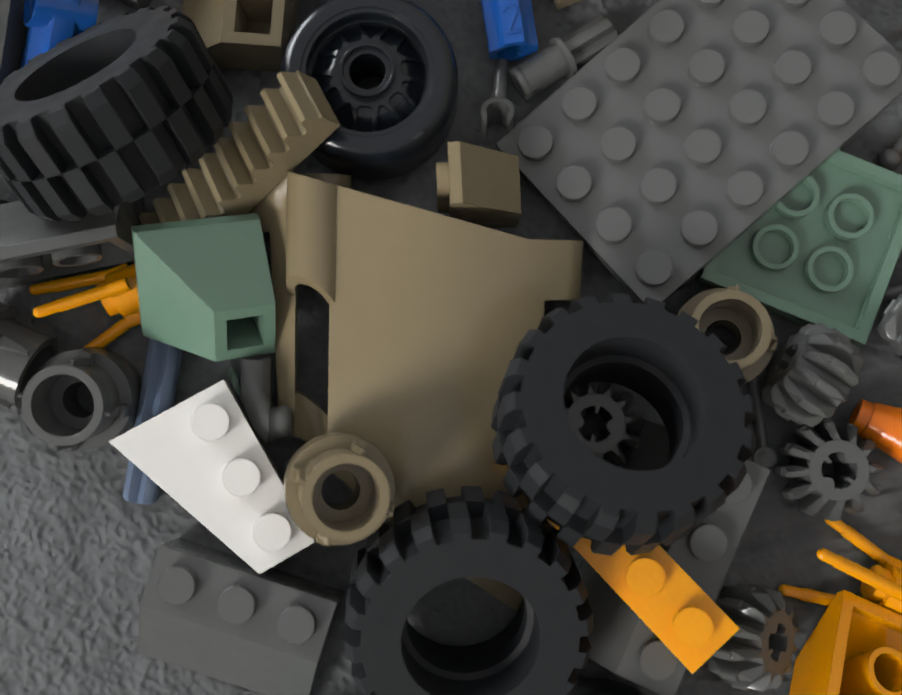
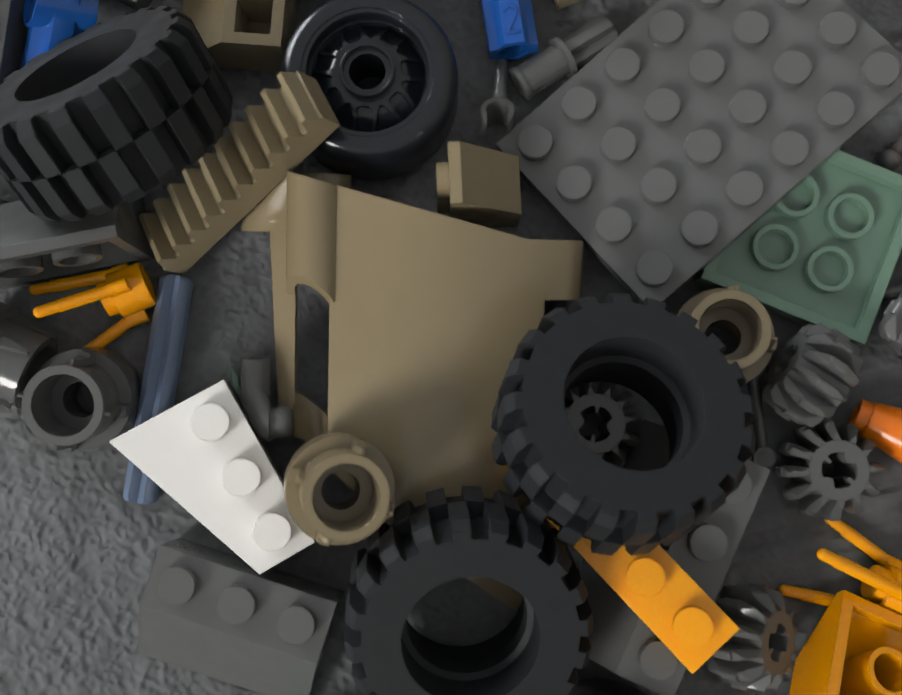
sand green slope [131,213,276,362] -> none

